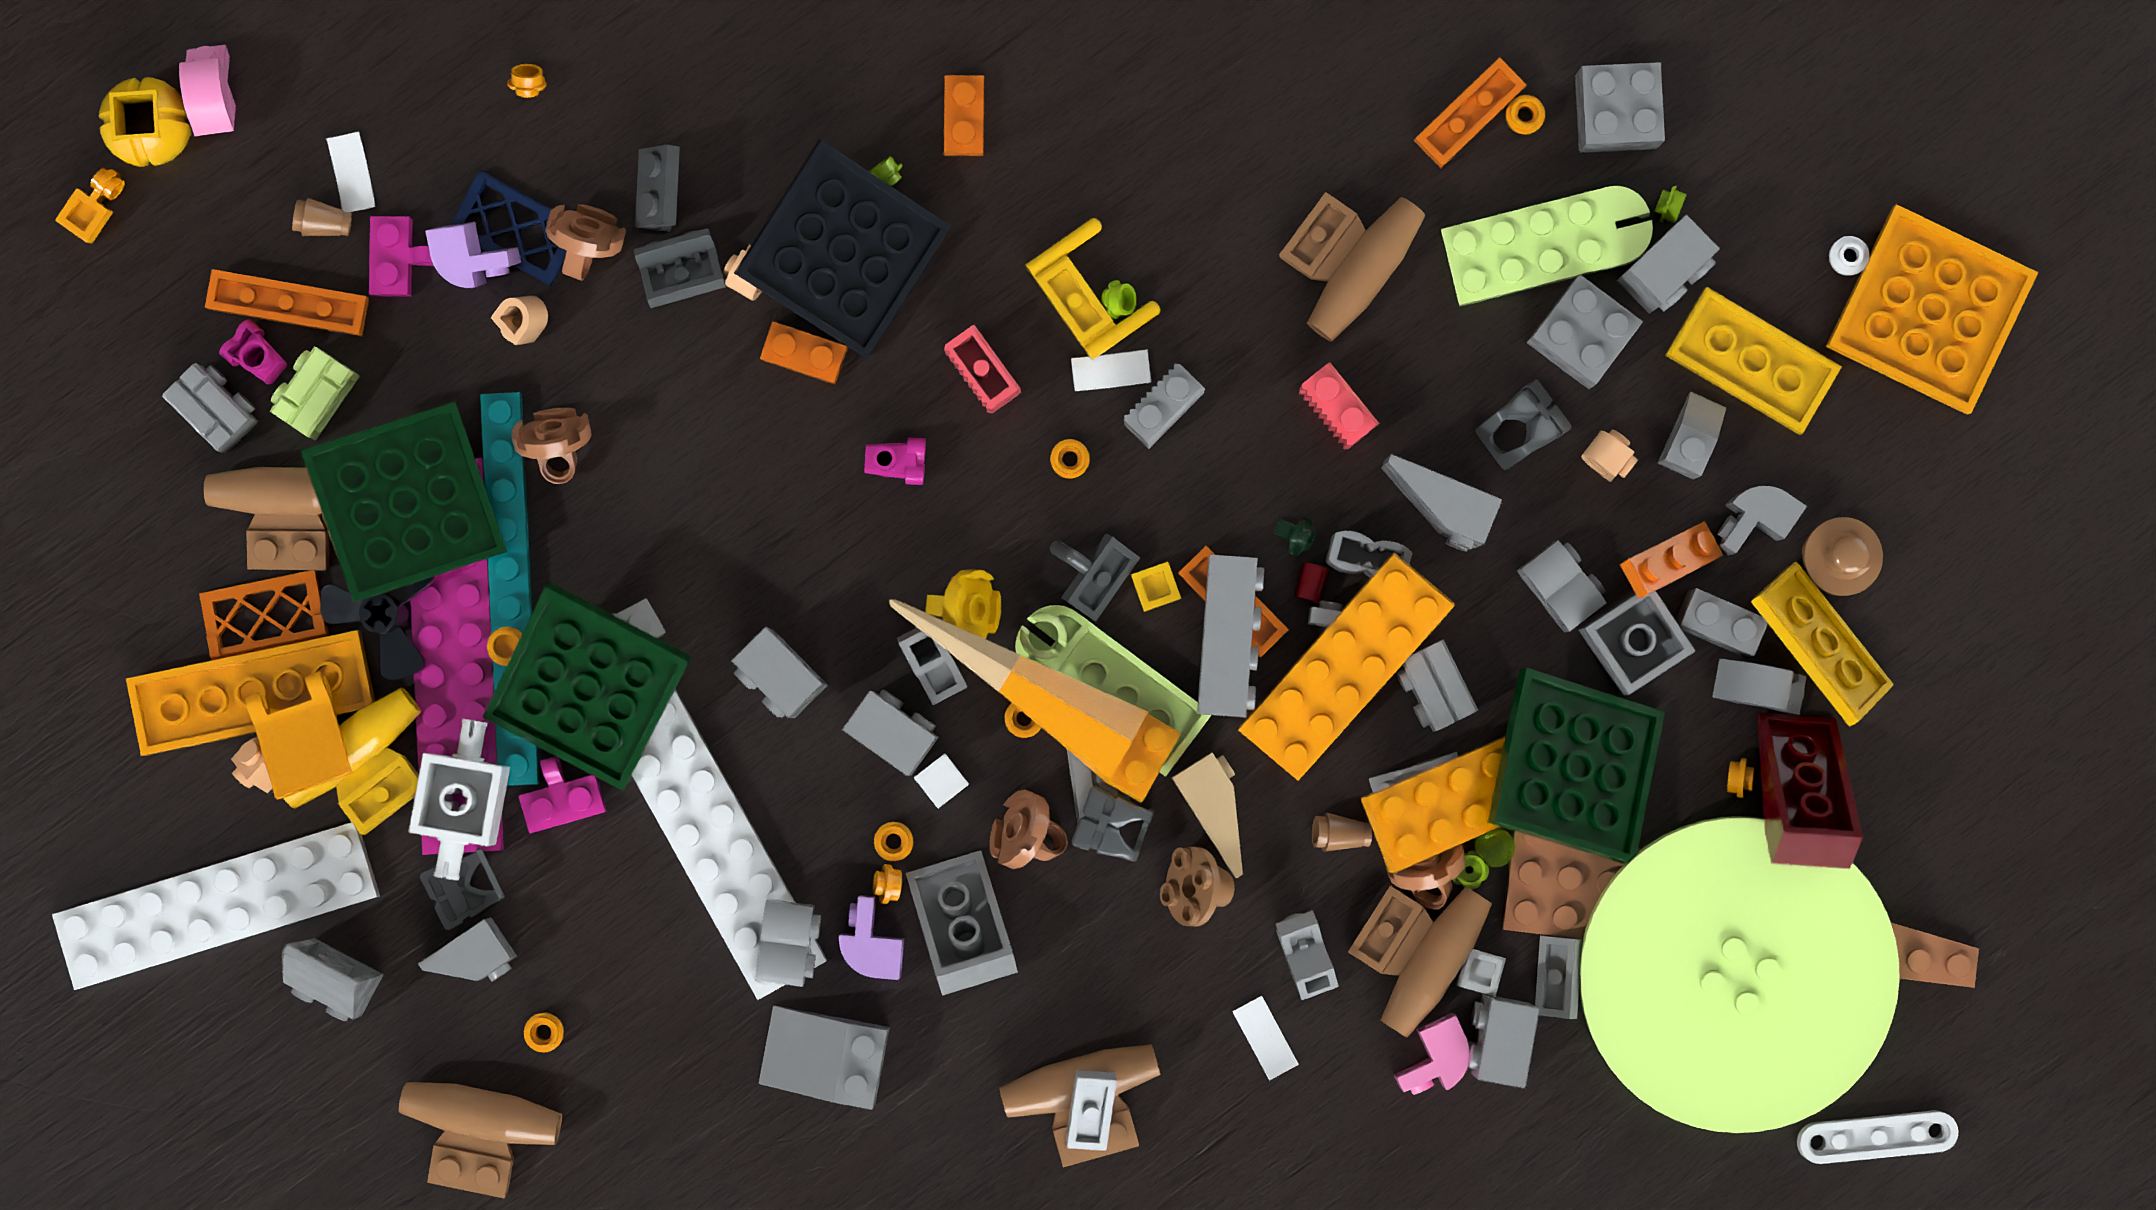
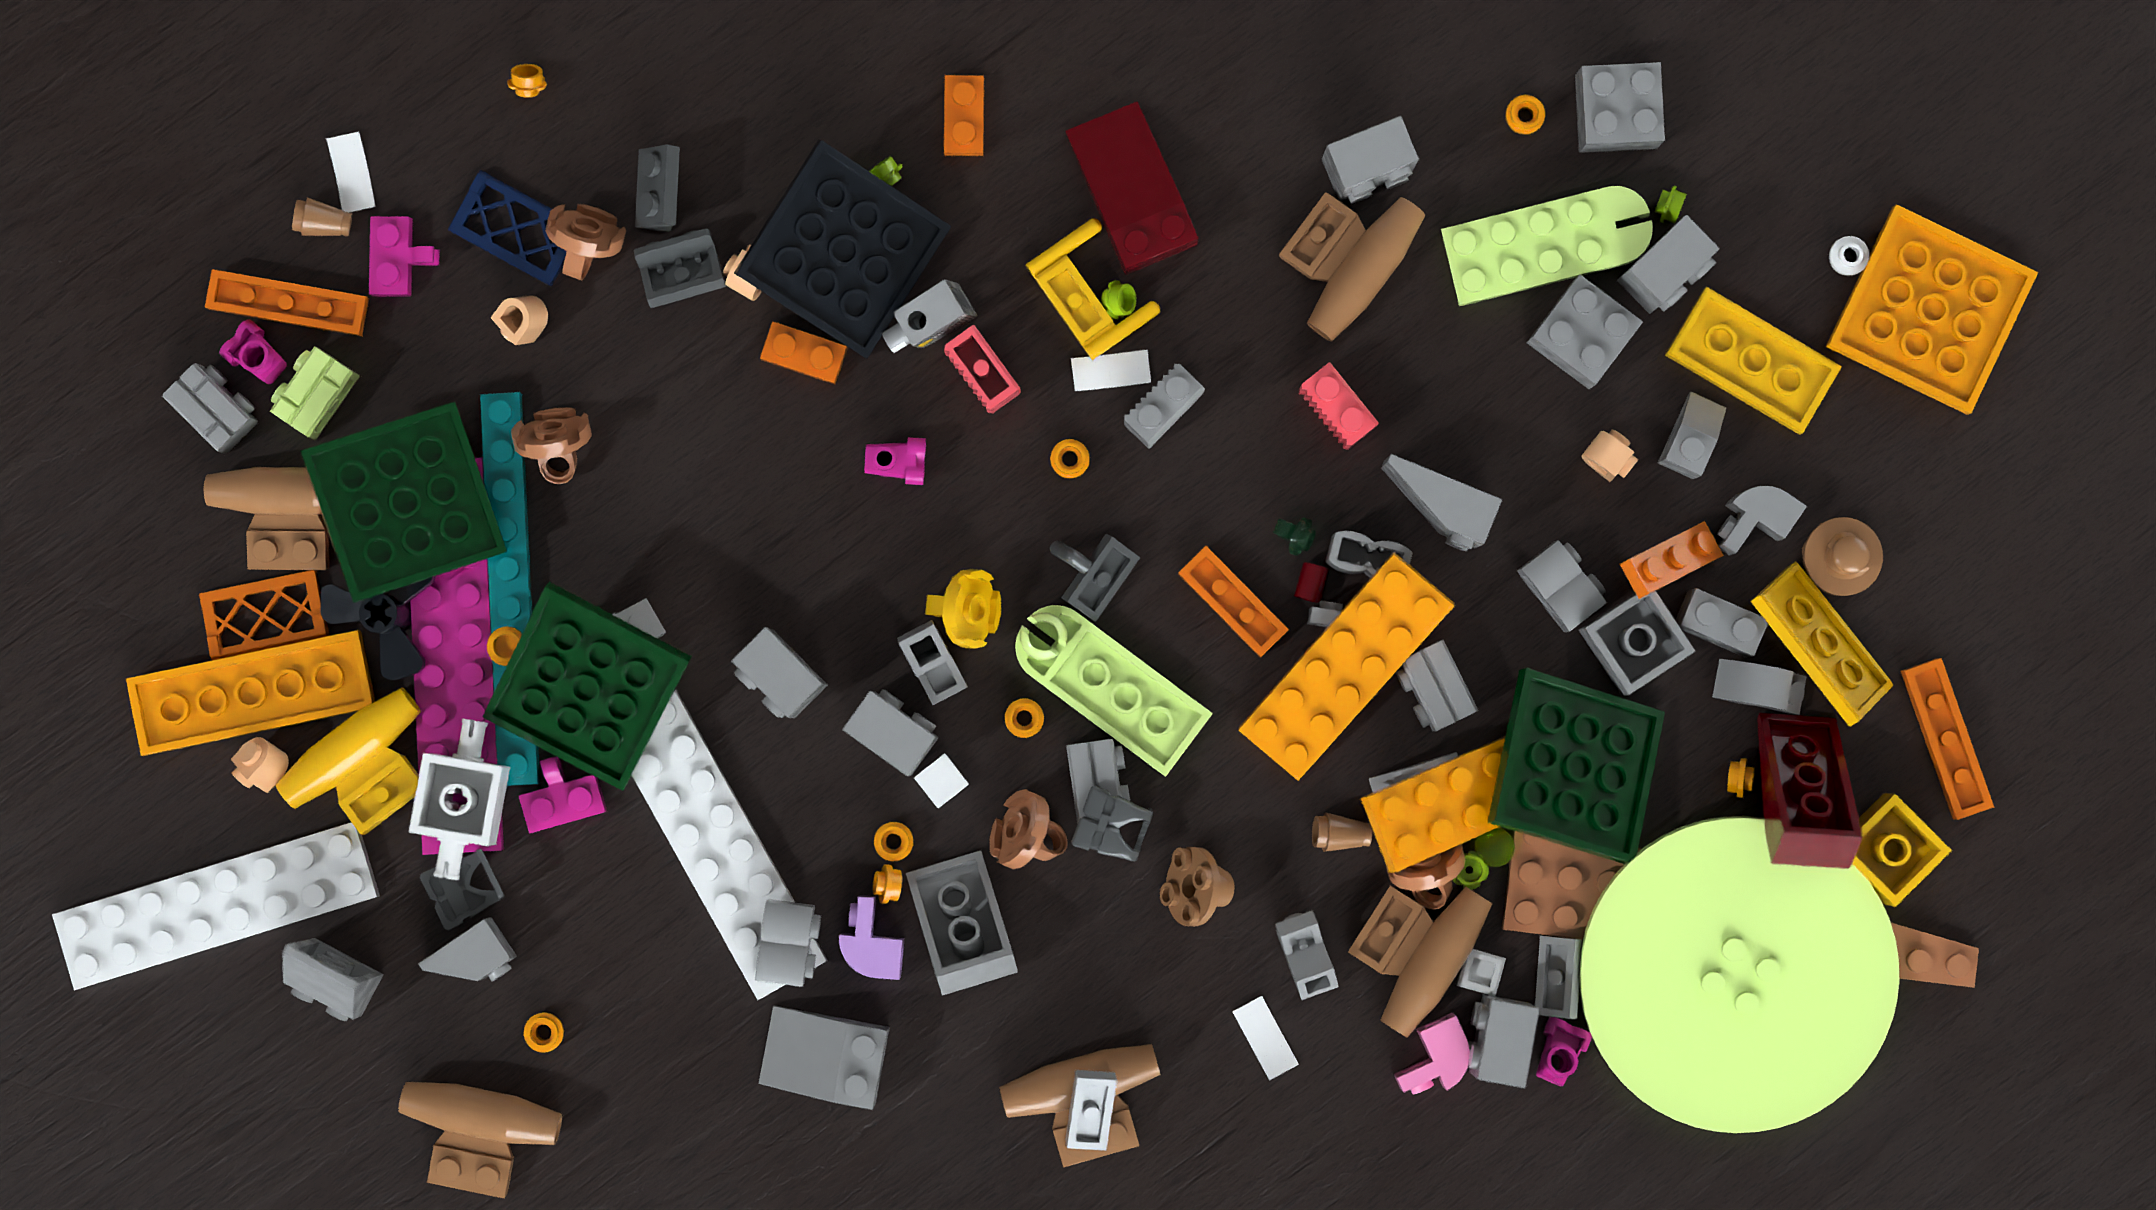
light orange plate [55,168,125,244] -> none
yellow piece [99,77,191,167] -> none
bright pink brick [179,45,236,136] -> none
light orange flag [244,671,353,800] -> none
lavender brick [426,222,521,288] -> none
light orange plate [889,599,1181,803] -> none
yellow plate [1131,562,1181,612] -> none
tan slope [1171,752,1243,879] -> none
light grey brick [1197,555,1264,717] -> none
orange plate [1414,57,1527,168] -> none
dark grey piece [1475,379,1572,470] -> none
white plate [1797,1110,1958,1164] -> none
none -> light grey torso [882,279,978,353]
none -> dark red slope [1065,101,1199,275]
none -> light grey brick [1322,116,1419,204]
none -> dark pink plate [1536,1017,1592,1086]
none -> yellow brick [1852,793,1952,907]
none -> orange plate [1901,658,1994,820]

